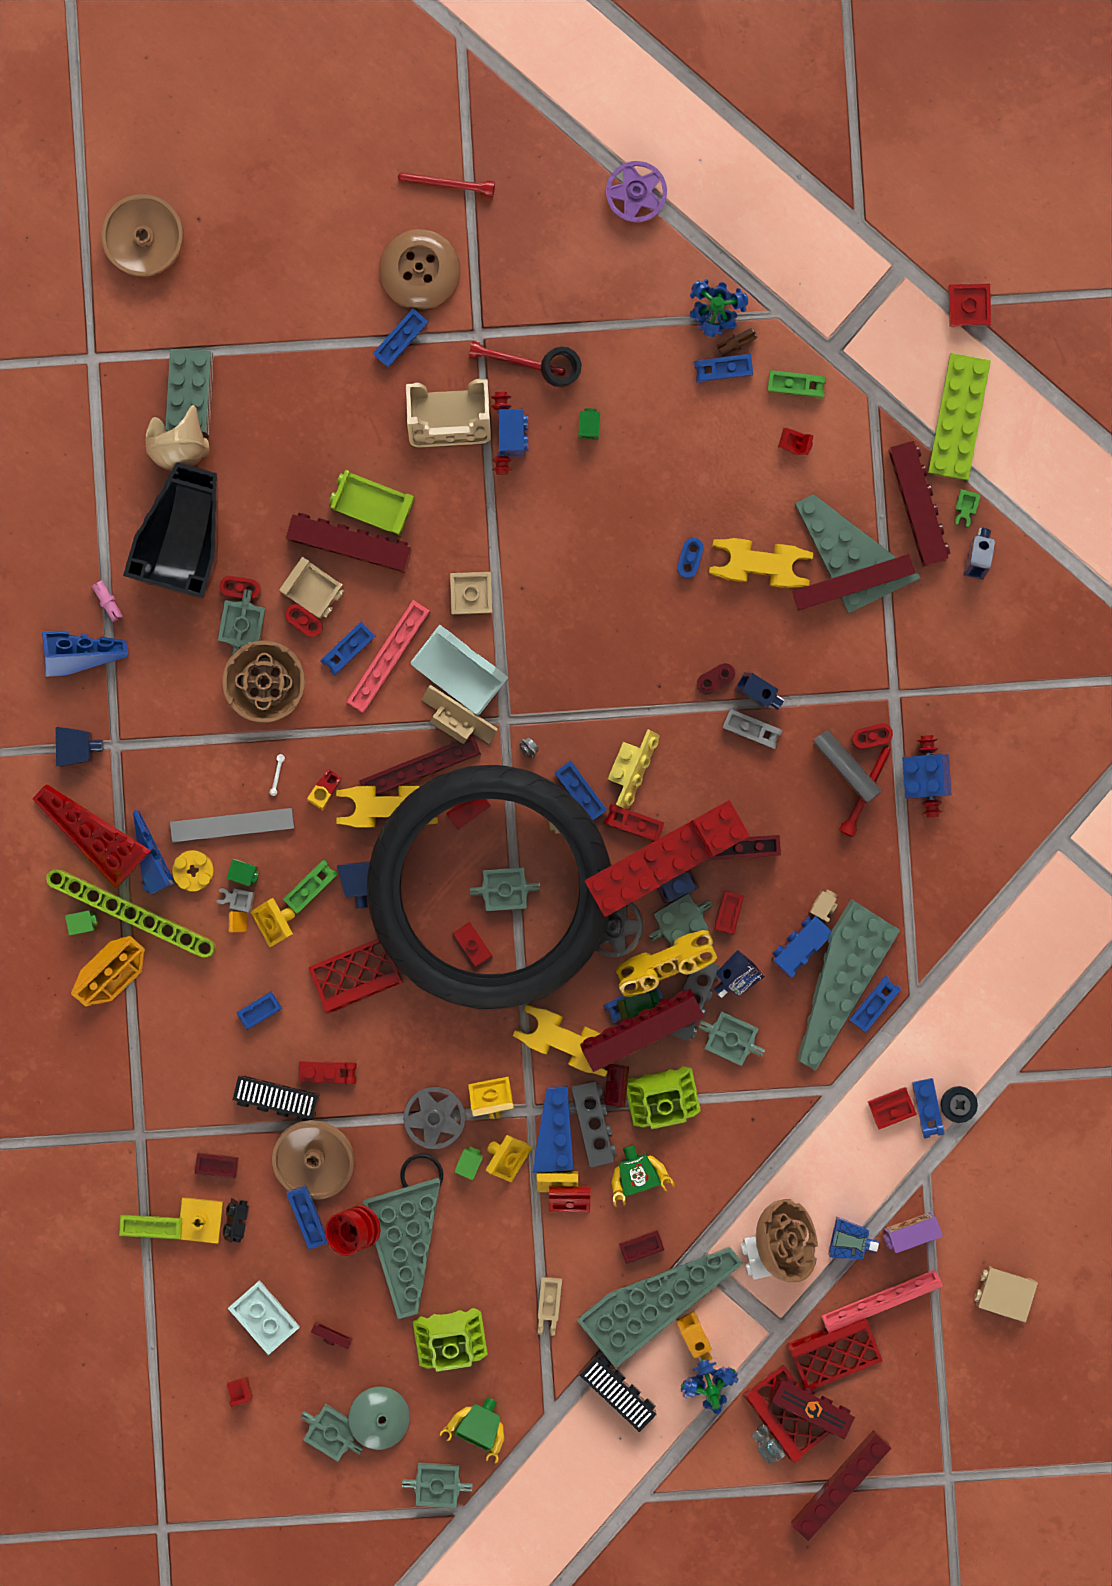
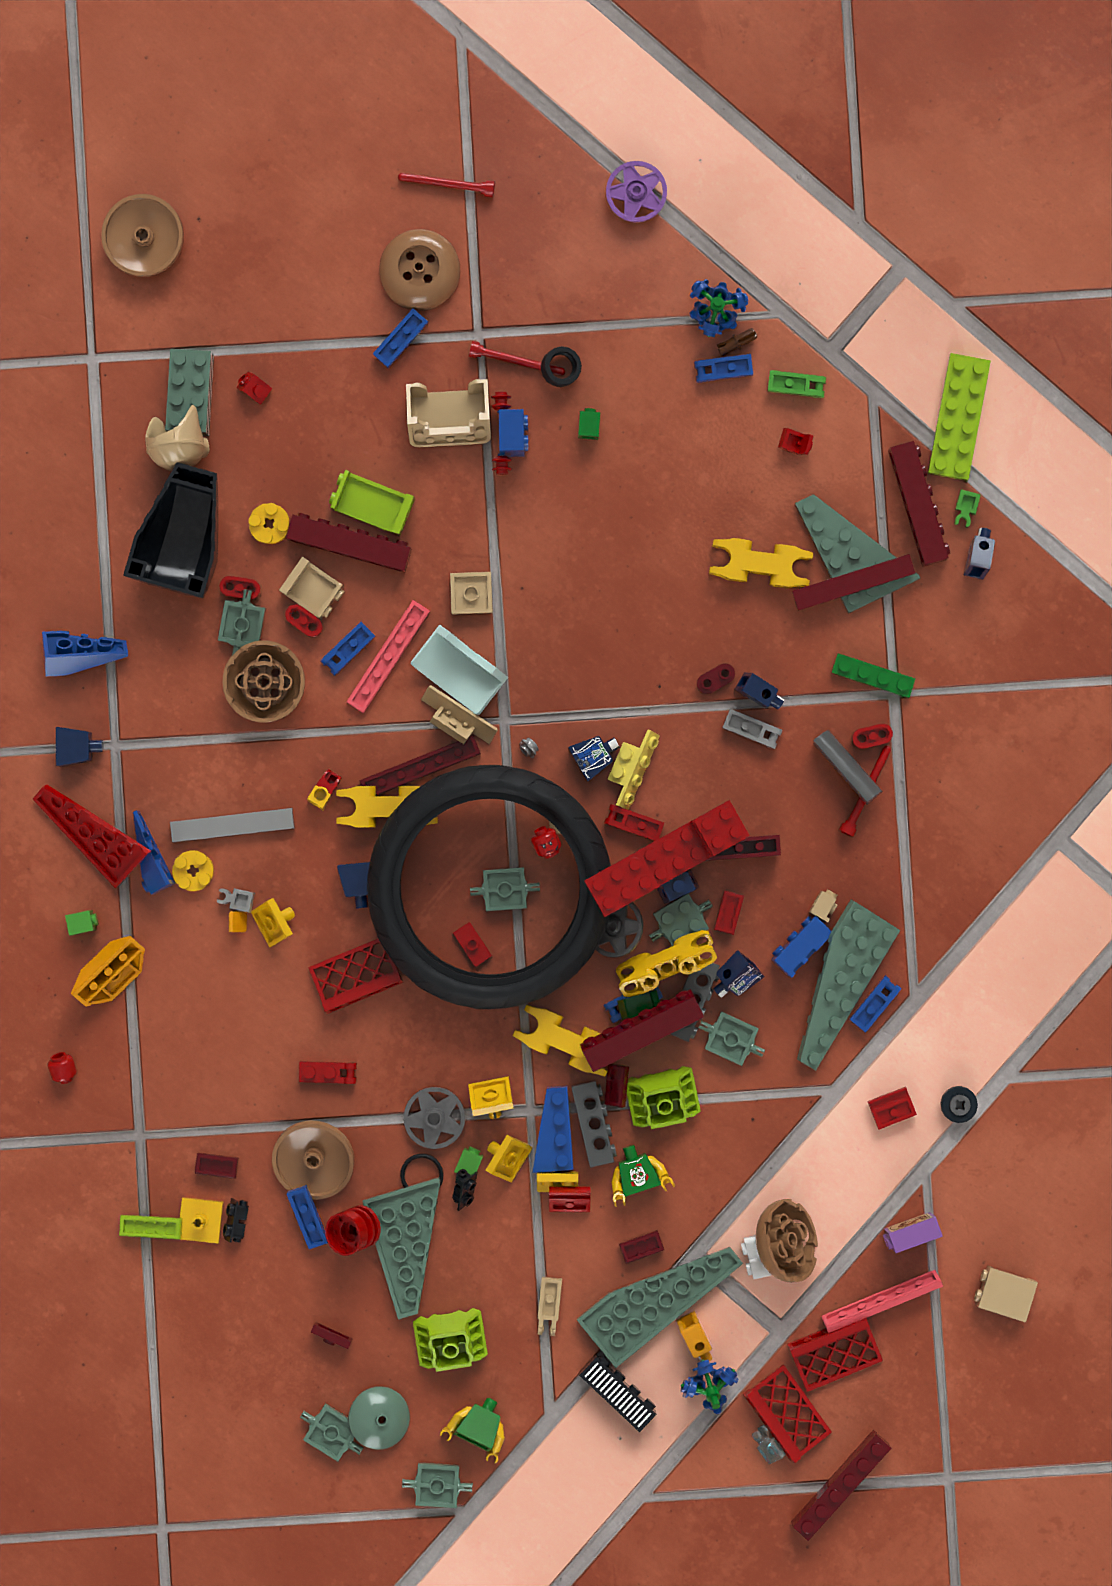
lime beam [46,870,216,958] -> none
bright pink pin [92,580,124,622] -> none
green brick [226,859,260,886] -> none
red panel [227,1377,253,1407] -> none
light aqua plate [228,1280,300,1355] -> none
black brick [232,1075,320,1121] -> none
blue plate [237,991,283,1030] -> none
white hinge [269,754,285,796] -> none
bright green plate [283,859,338,914] -> none
red plate [446,799,491,830] -> none
blue plate [554,761,607,820] -> none
blue plate [677,538,704,579] -> none
dark red brick [768,1377,855,1440] -> none
torso [828,1216,879,1259] -> none
blue brick [902,735,952,818] -> none
blue plate [912,1078,945,1139] -> none
red plate [948,284,991,327] -> none
none -> red head [47,1052,77,1084]
none -> red bracket [236,372,273,405]
none -> yellow plate [248,503,290,544]
none -> black hinge [452,1169,478,1211]
none -> red head [531,826,561,859]
none -> torso [568,736,620,782]
none -> green plate [831,653,916,698]

